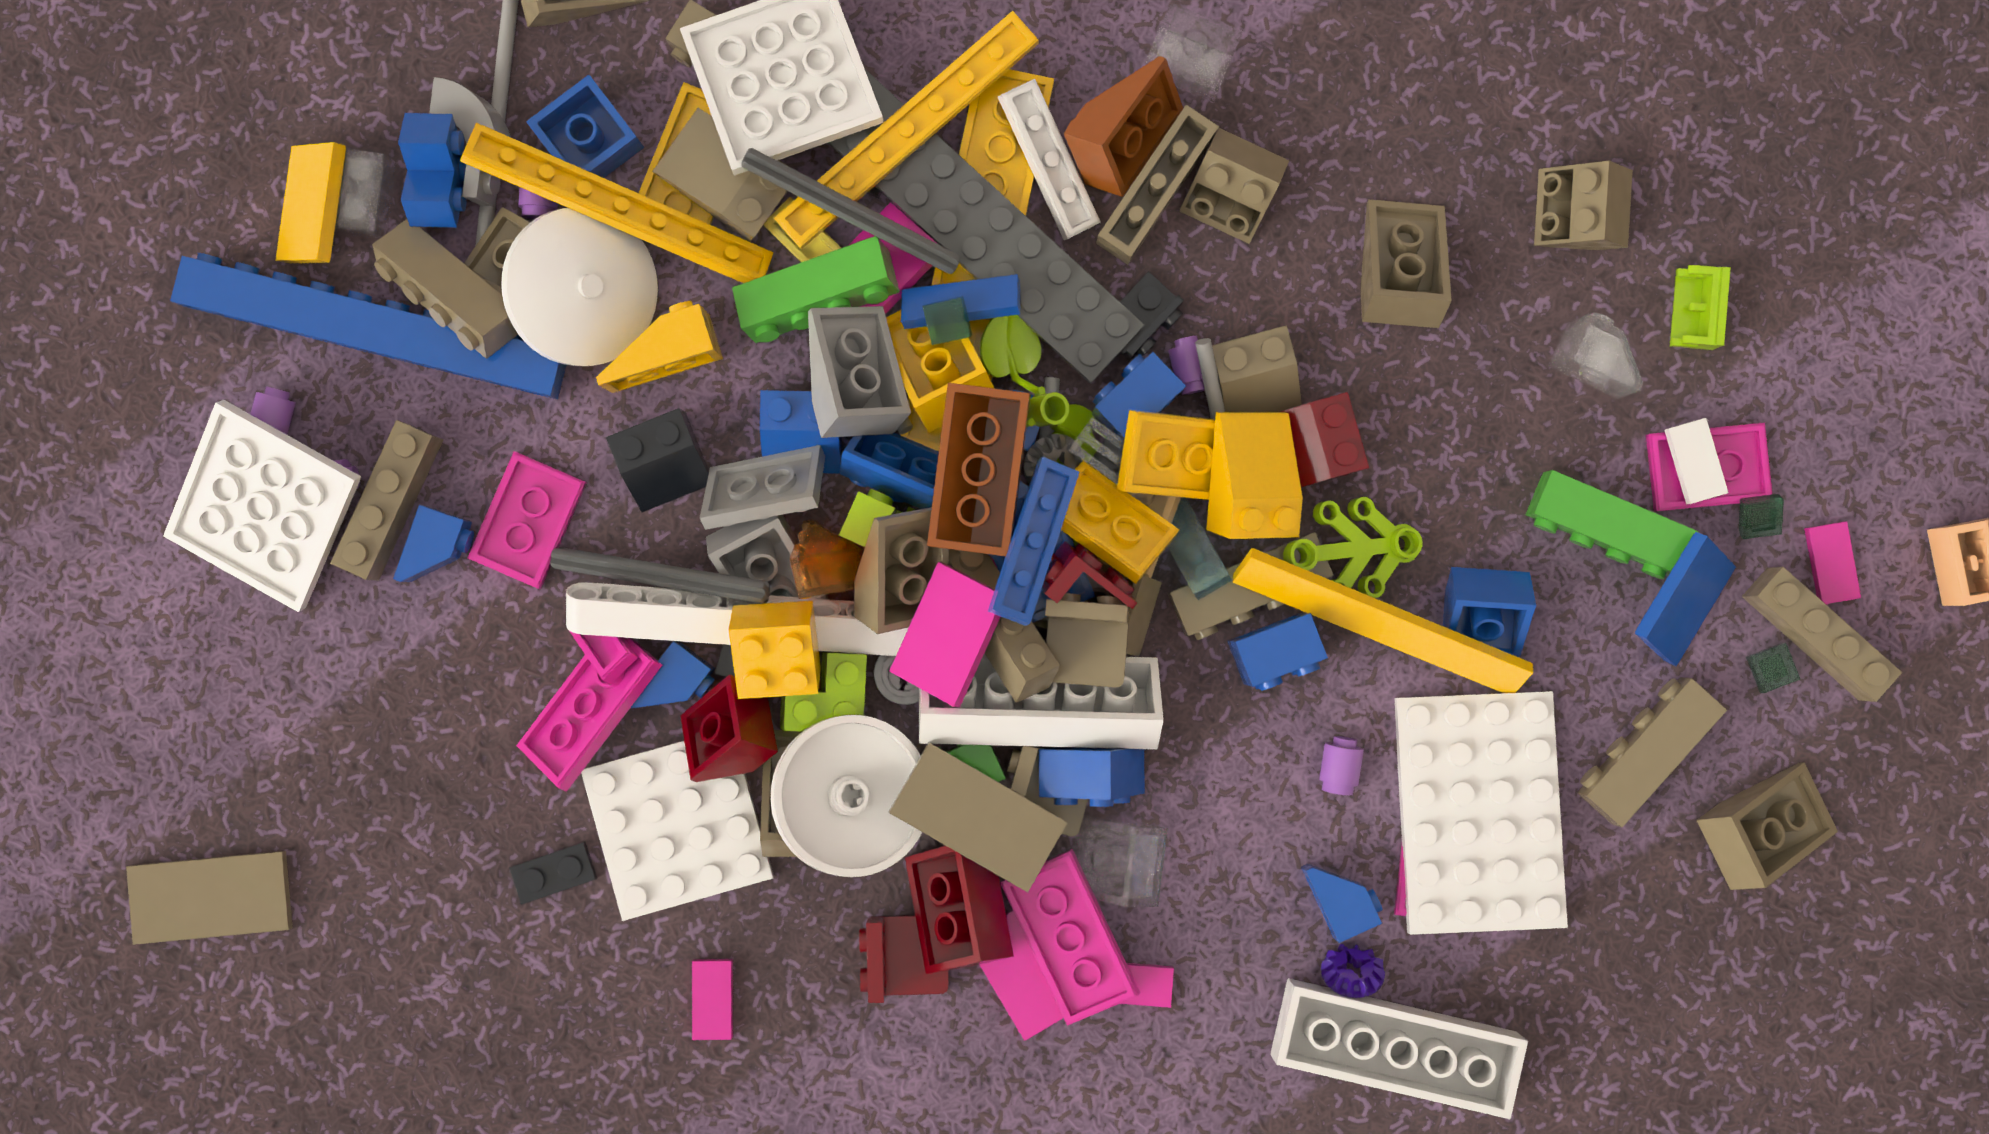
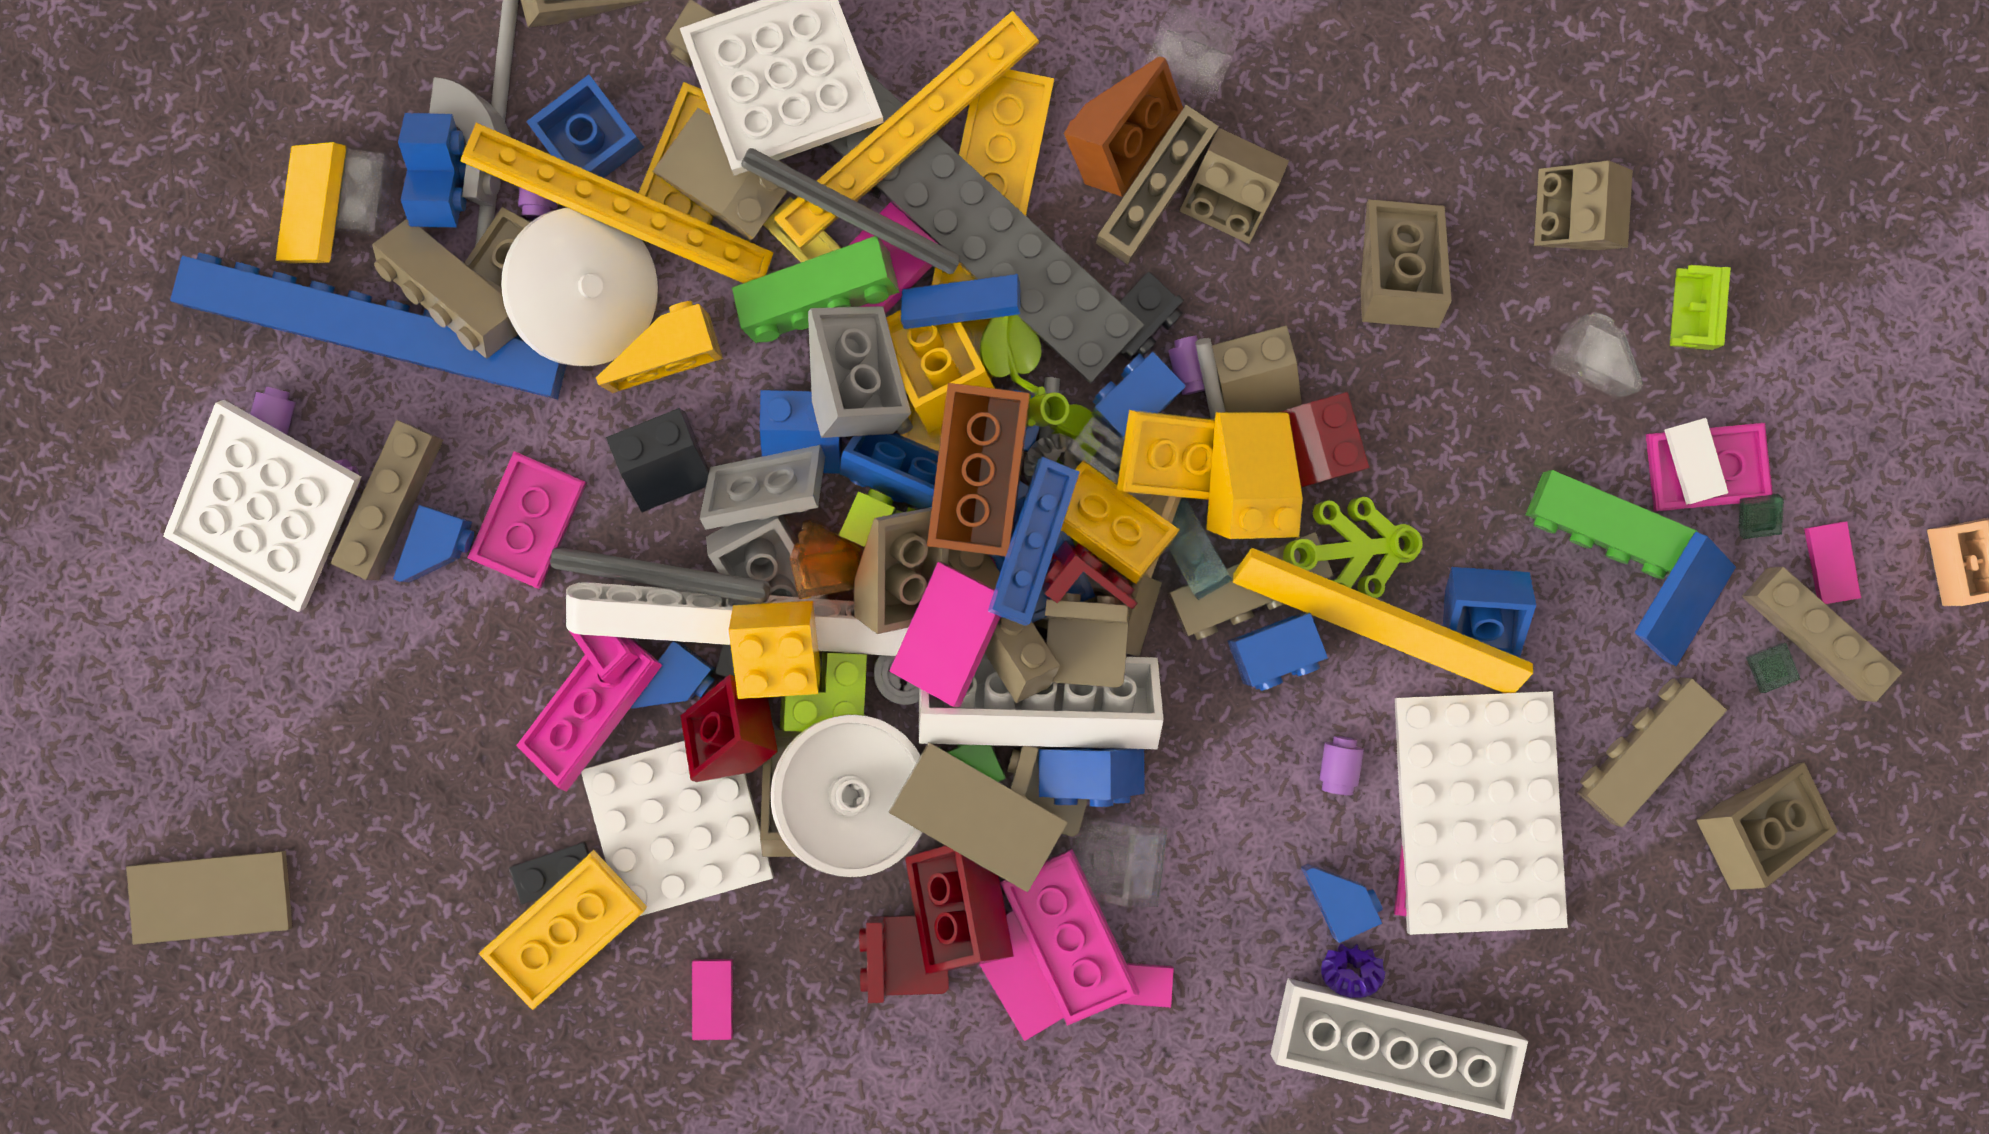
clear green tile [922,296,973,345] -> none
white tile [998,79,1101,240] -> none
none -> yellow tile [479,850,647,1010]

